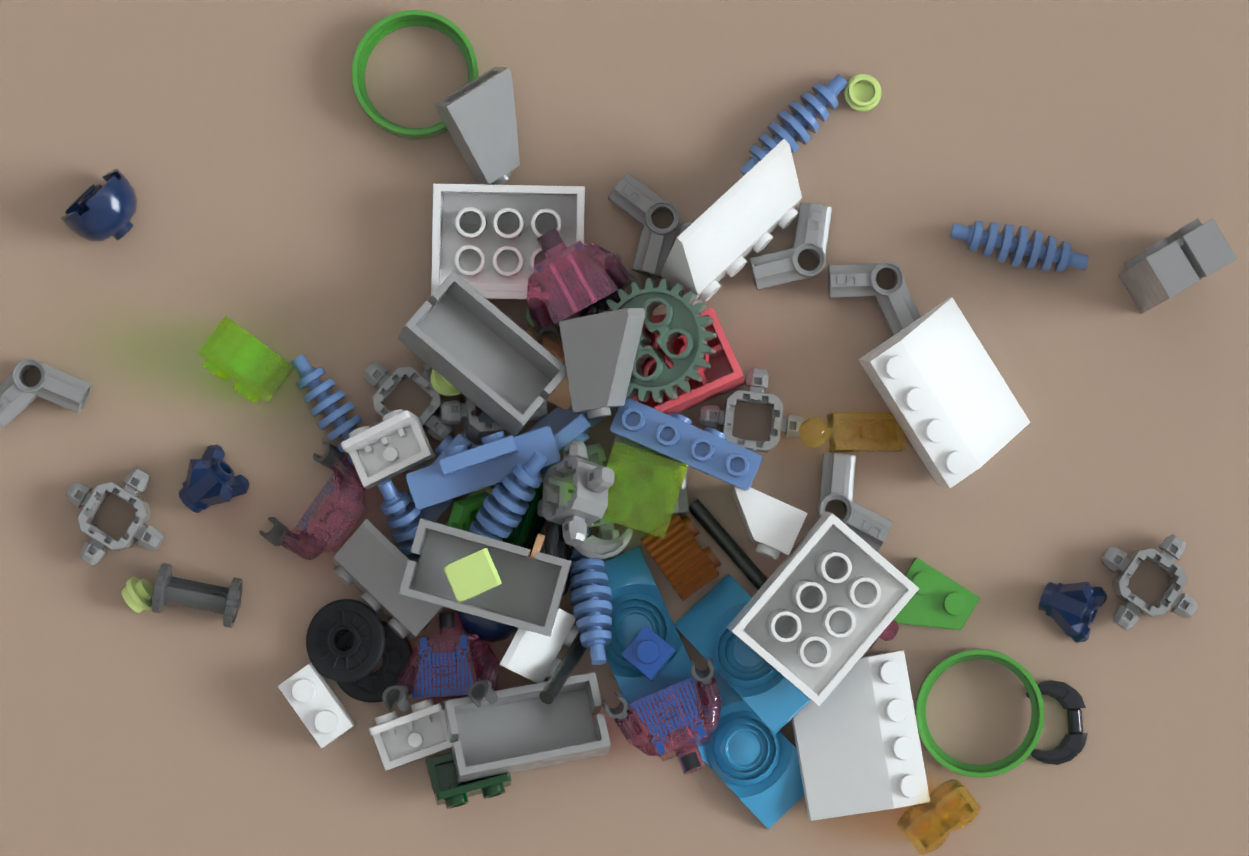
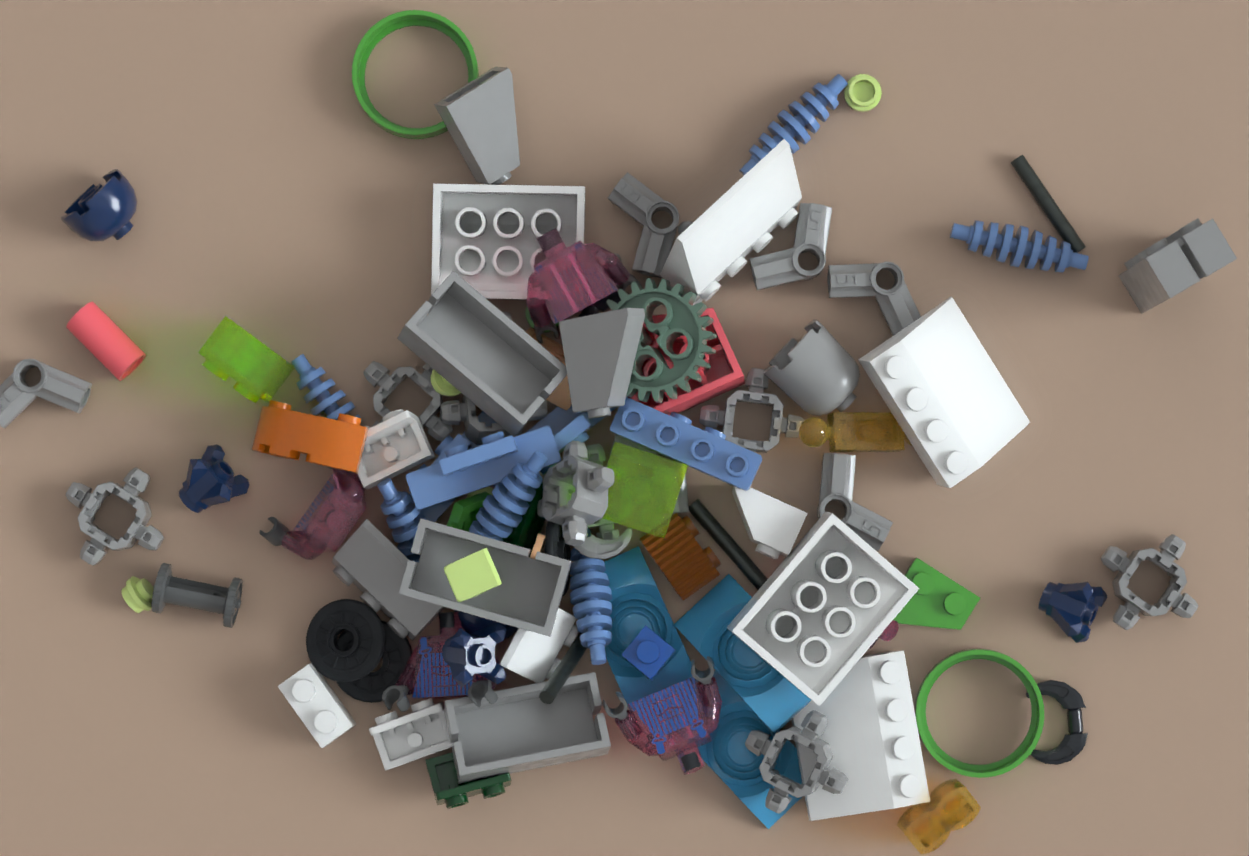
none -> coral pin [66,301,146,381]
none -> orange brick [252,400,368,474]
none -> dark blue rock [442,622,506,687]
none -> light grey piece [745,710,848,814]
none -> light grey cylinder [763,320,860,416]
none -> pearl dark grey bar [1011,155,1086,253]

